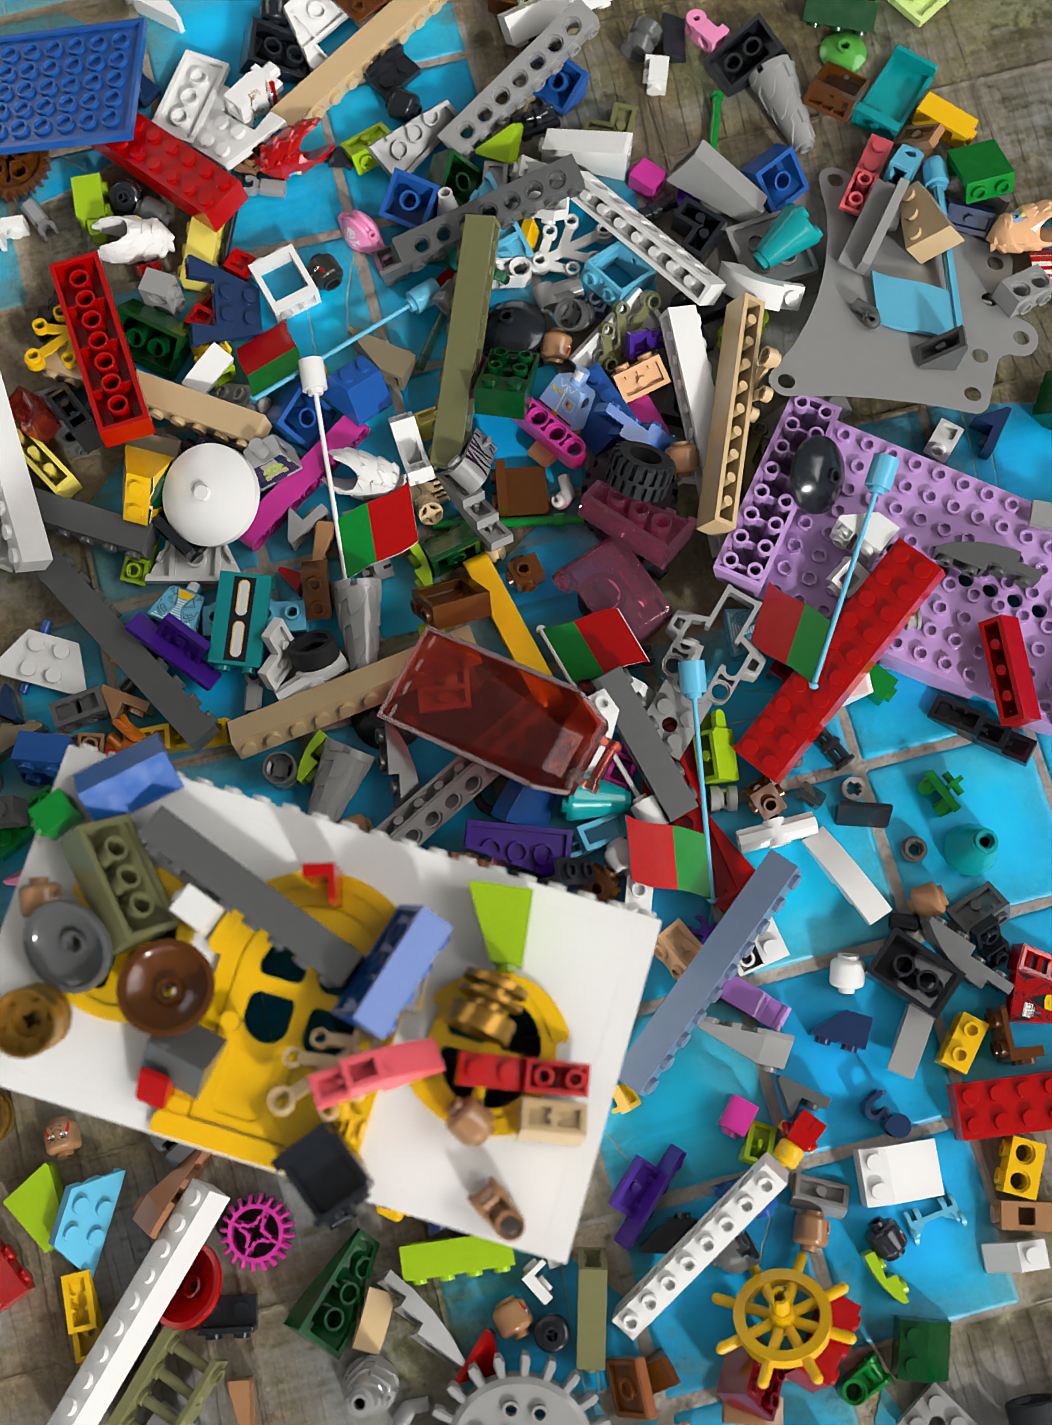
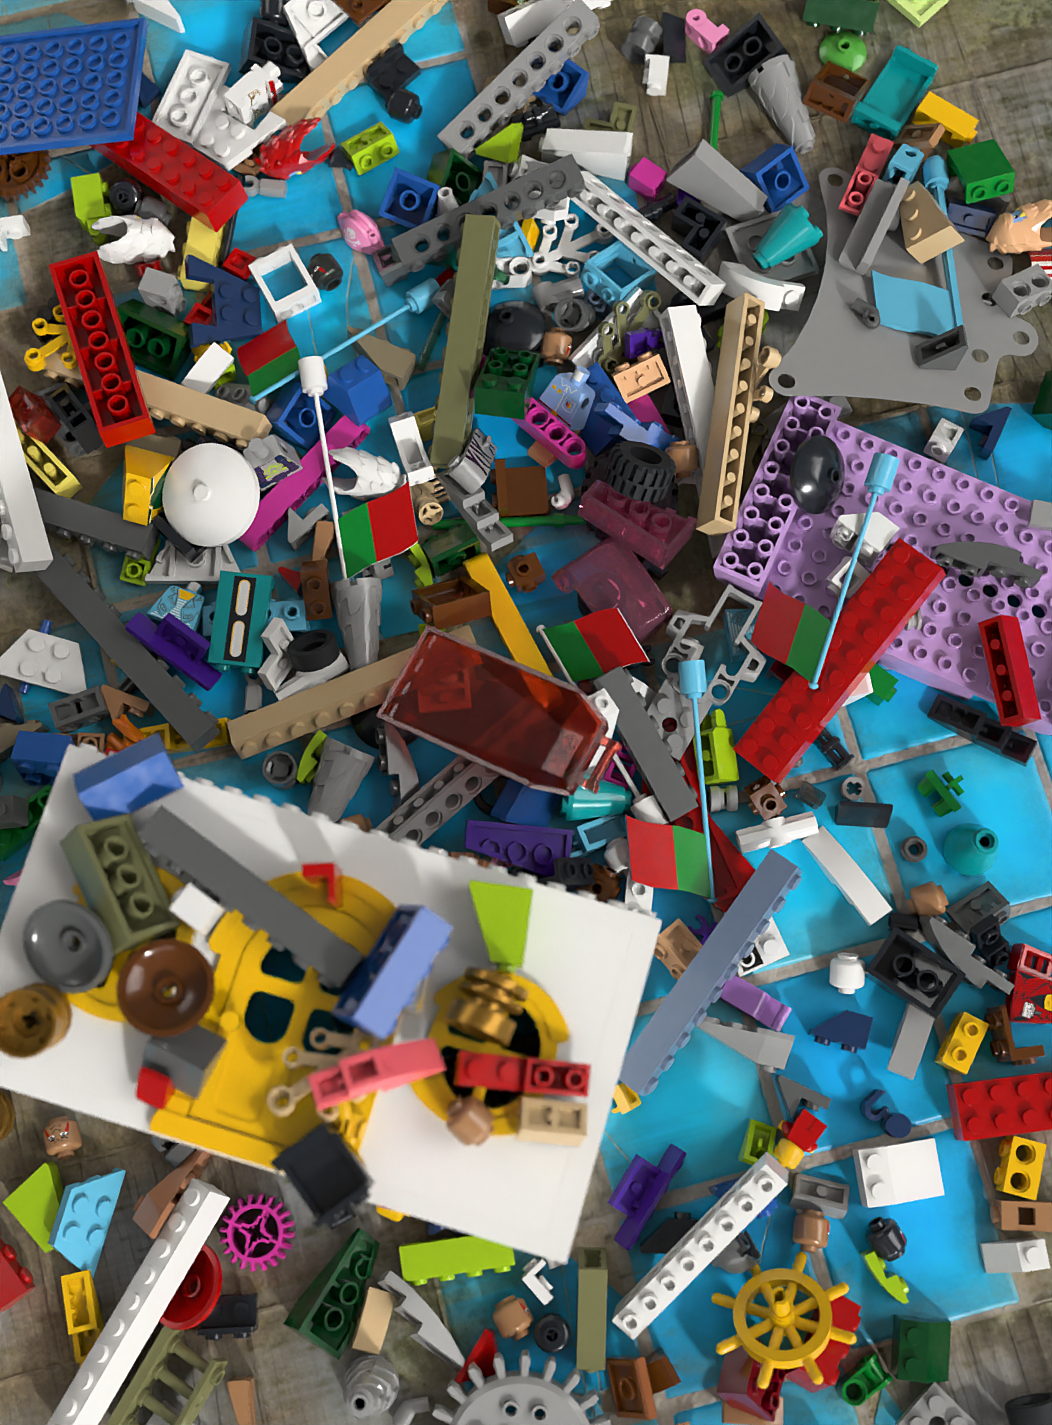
medium nougat head [18,876,62,918] -> none
light grey bar [21,198,59,241] -> none
green brick [27,788,86,841] -> none
light grey wing [365,100,459,178] -> none
medium nougat piece [466,1175,525,1242] -> none
tan hinge [484,546,506,563] -> none
dark pink brick [717,1094,759,1139] -> none
medium azure piece [903,1193,967,1246] -> none

